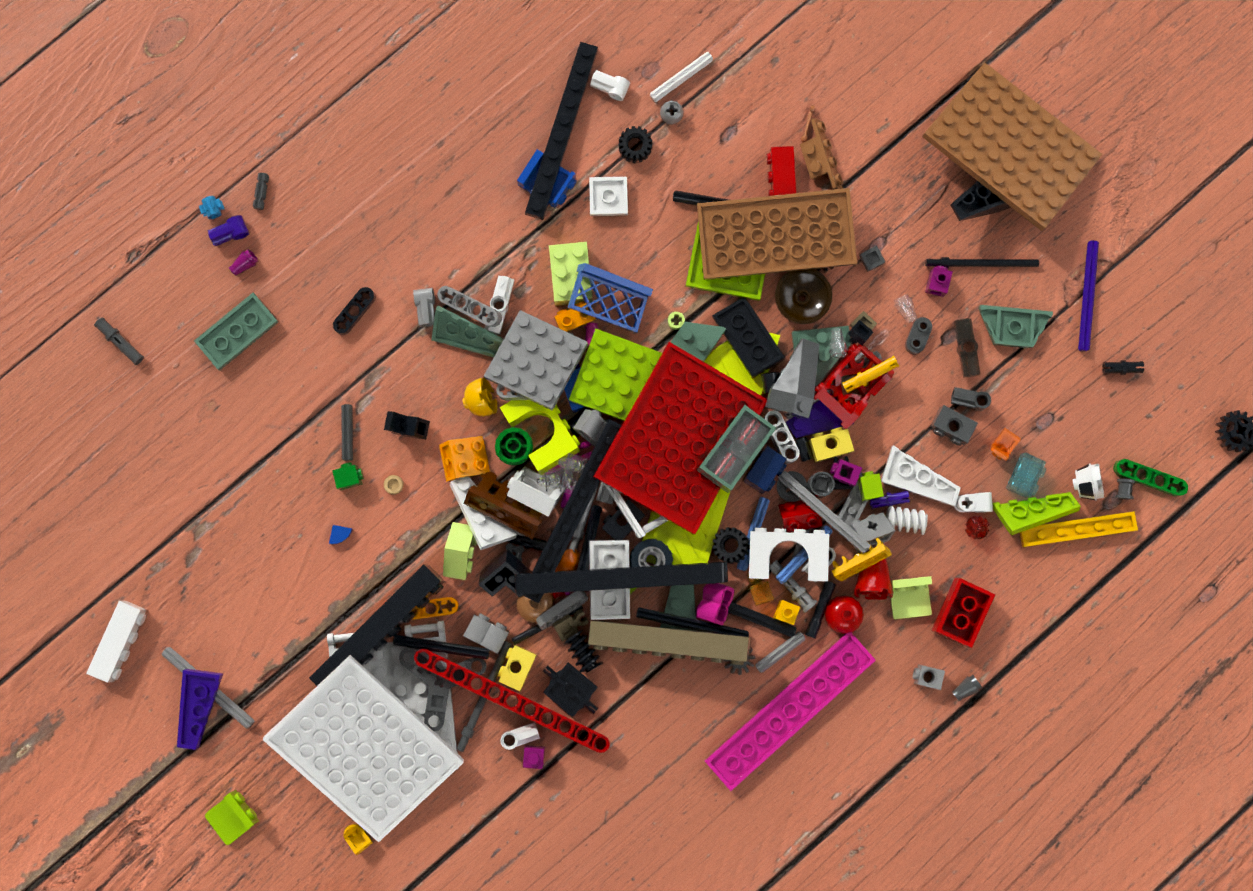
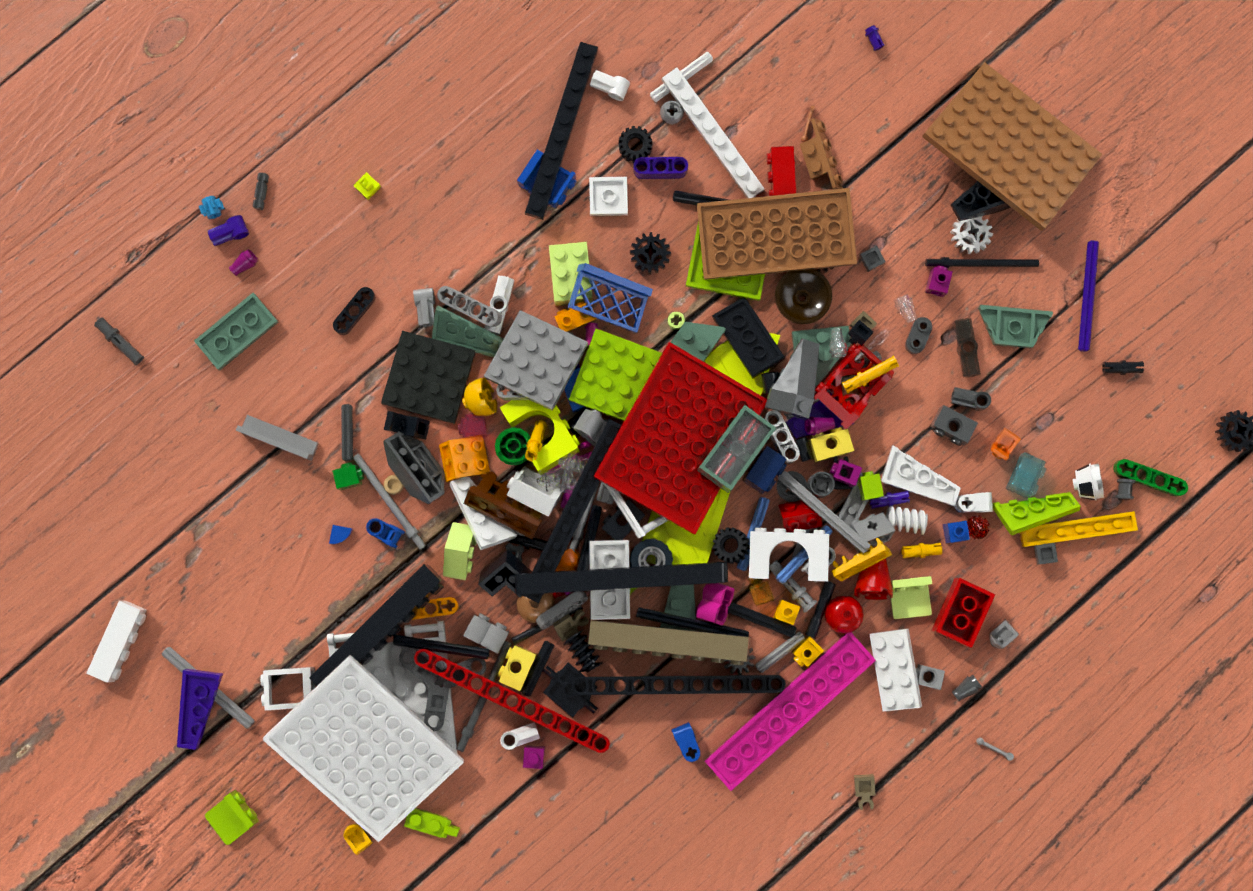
none -> light grey fence [236,415,319,461]
none -> white window [260,667,315,710]
none -> neon yellow tile [353,172,381,200]
none -> light grey bar [353,454,426,550]
none -> blue piece [366,518,405,549]
none -> pearl dark grey plate [381,331,476,424]
none -> dark grey wedge [383,432,445,504]
none -> lime hinge [404,808,460,838]
none -> clear pink brick [458,413,488,438]
none -> black axle [521,641,554,696]
none -> yellow pin [525,420,547,461]
none -> black beam [571,675,785,695]
none -> black gear [630,232,671,274]
none -> dark purple beam [633,157,688,179]
none -> white plate [662,68,765,198]
none -> blue piece [671,722,700,762]
none -> yellow brick [792,636,824,667]
none -> magenta cone [805,417,835,436]
none -> dark tan plate [854,774,876,810]
none -> dark purple pin [865,25,885,51]
none -> white plate [869,628,922,712]
none -> yellow pin [901,543,942,559]
none -> blue brick [943,521,970,543]
none -> white gear [950,216,993,254]
none -> light grey hinge [976,737,1014,761]
none -> light grey plate [989,619,1019,649]
none -> dark grey tile [1034,543,1058,565]

